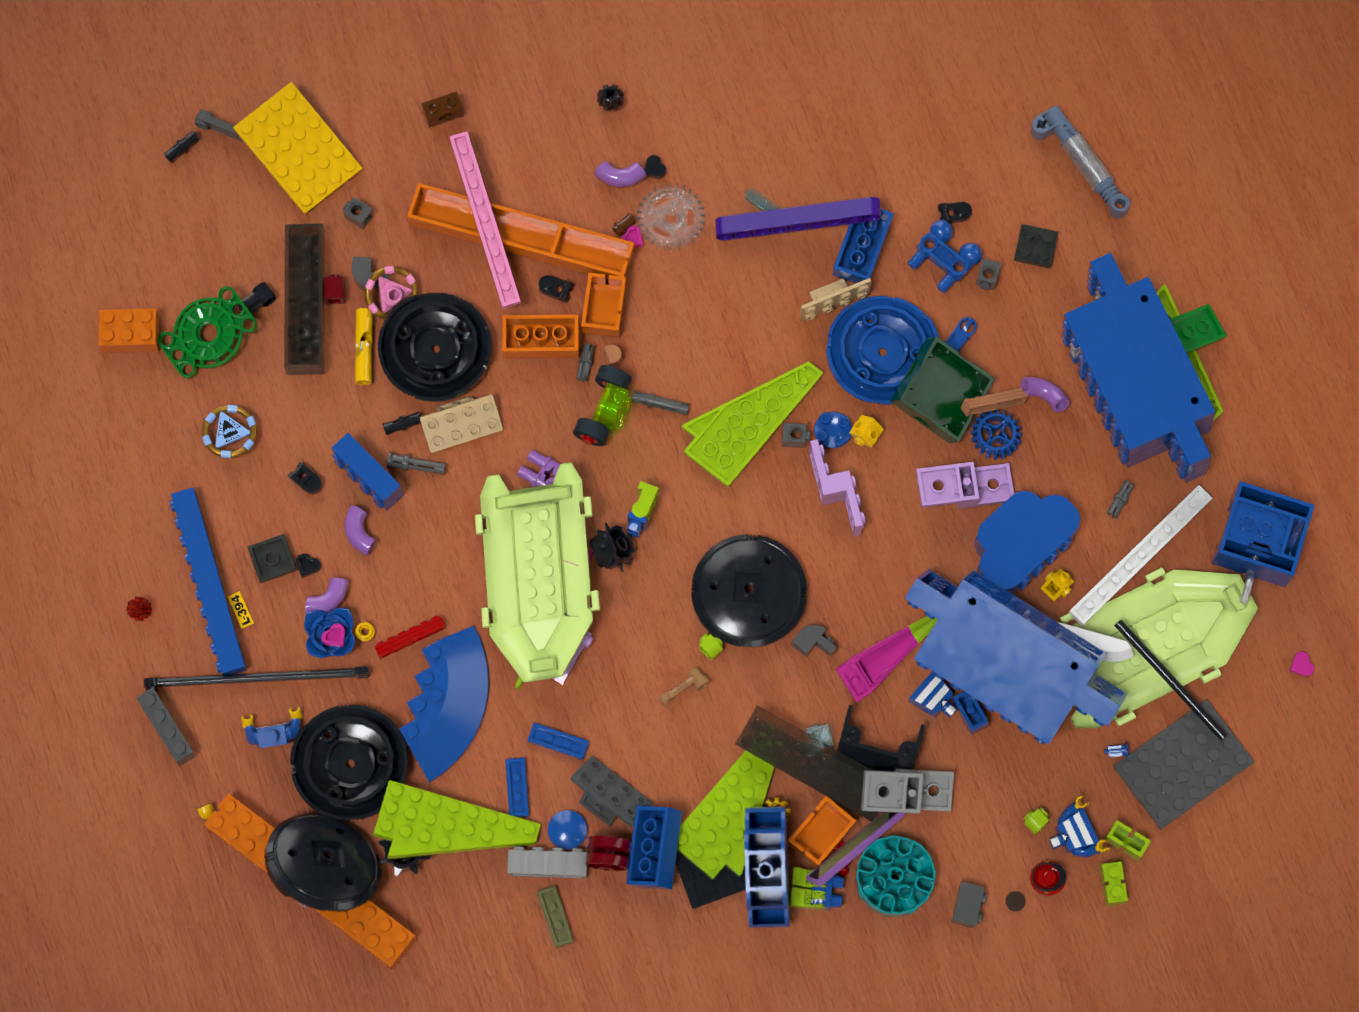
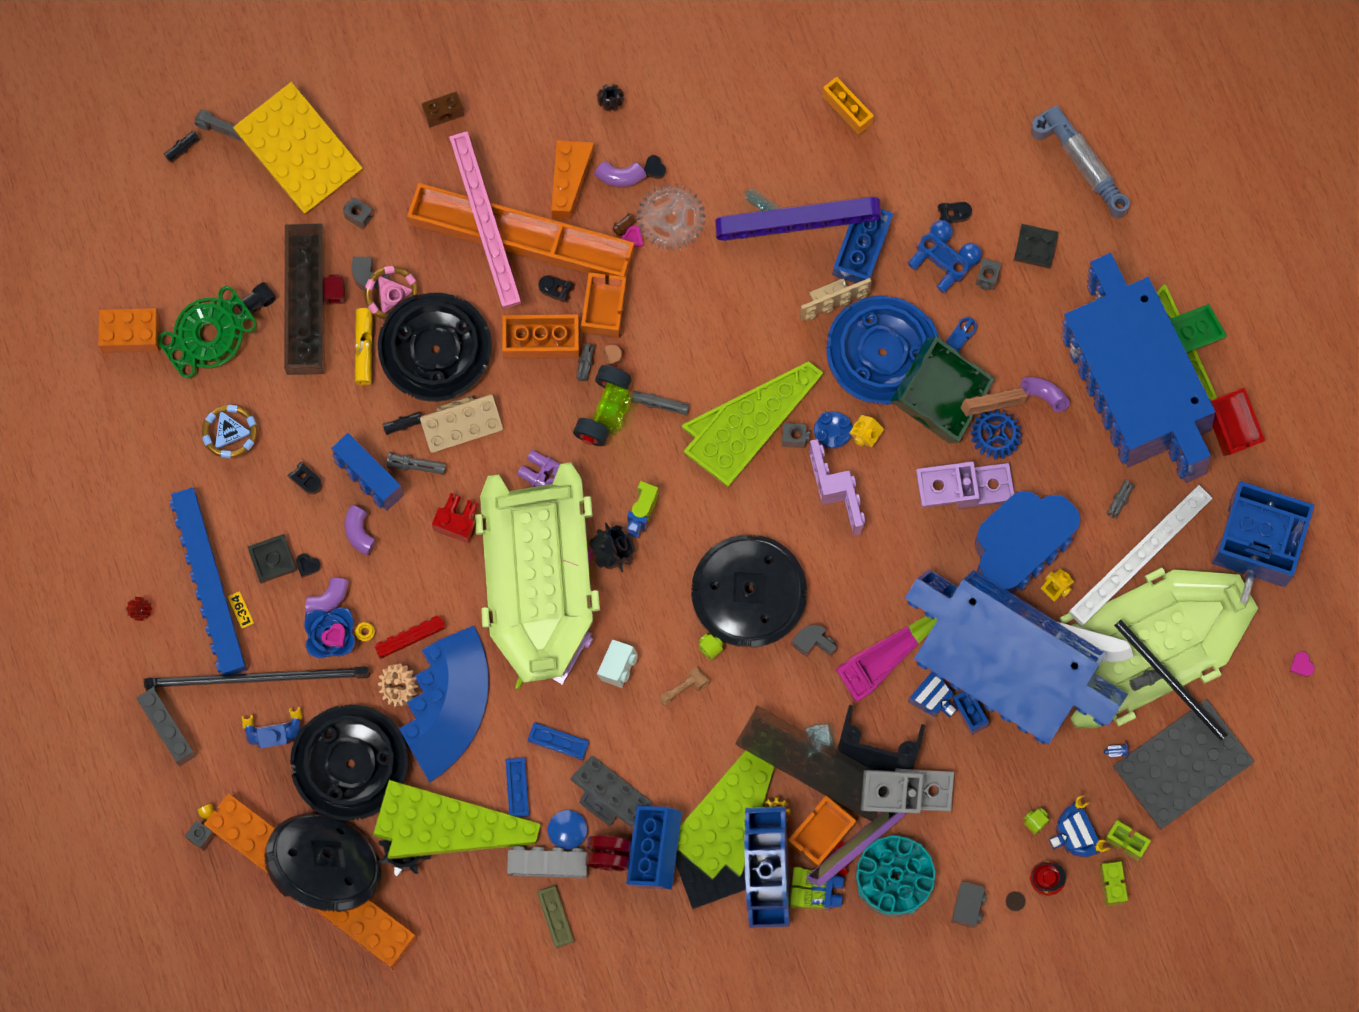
none -> dark grey brick [185,820,215,851]
none -> light nougat gear [378,664,418,707]
none -> red brick [431,493,479,544]
none -> orange wedge [551,140,594,219]
none -> light aqua brick [597,640,638,688]
none -> light orange brick [822,76,874,135]
none -> dark grey pin [1129,665,1167,691]
none -> red piece [1210,387,1265,456]

